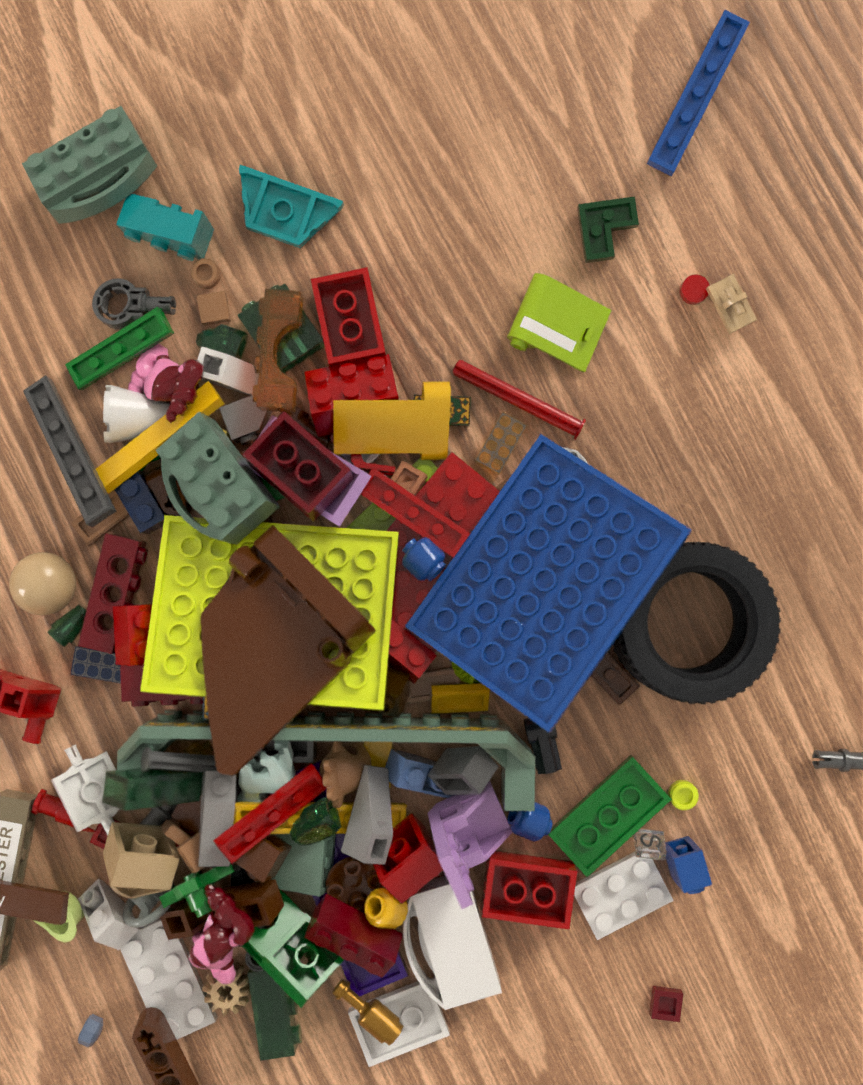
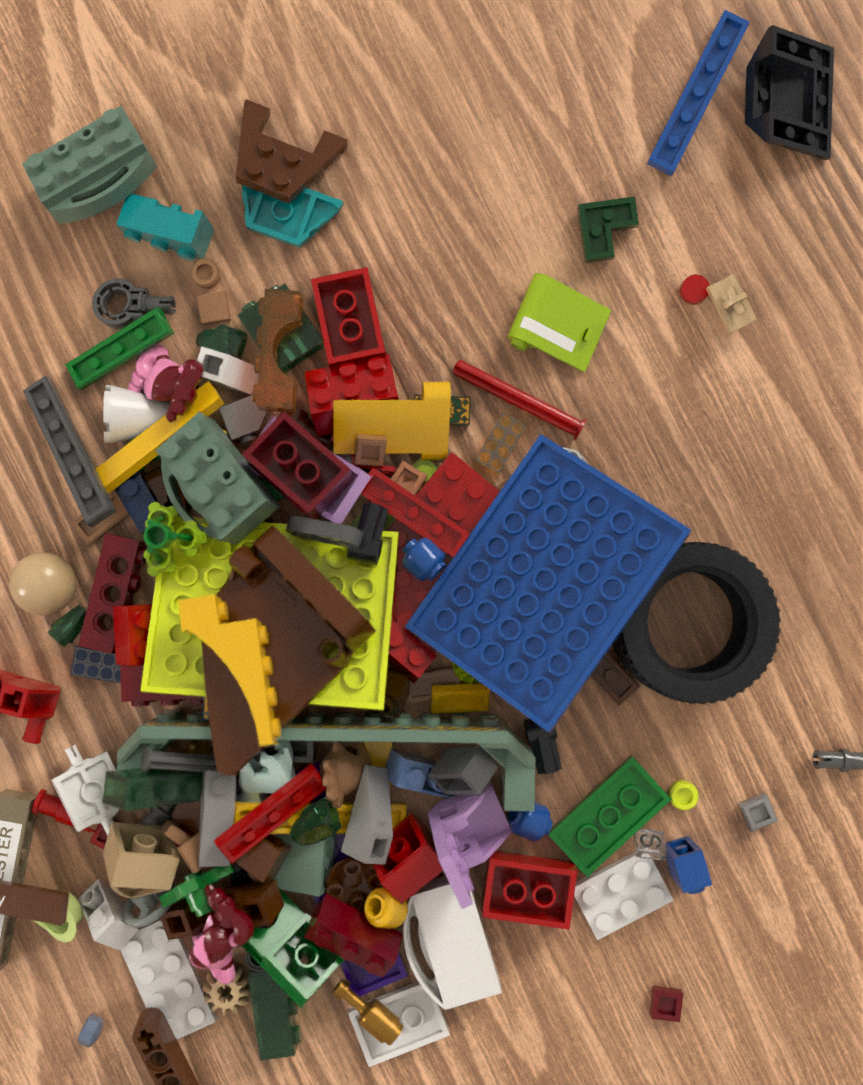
none -> lime plant [144,502,208,577]
none -> yellow arch [178,594,281,747]
none -> reddish brown wing [236,99,348,204]
none -> dark grey beam [286,516,364,549]
none -> black piece [347,503,389,566]
none -> medium nougat tile [354,434,387,466]
none -> light grey tile [738,792,778,832]
none -> black slope [744,25,834,160]

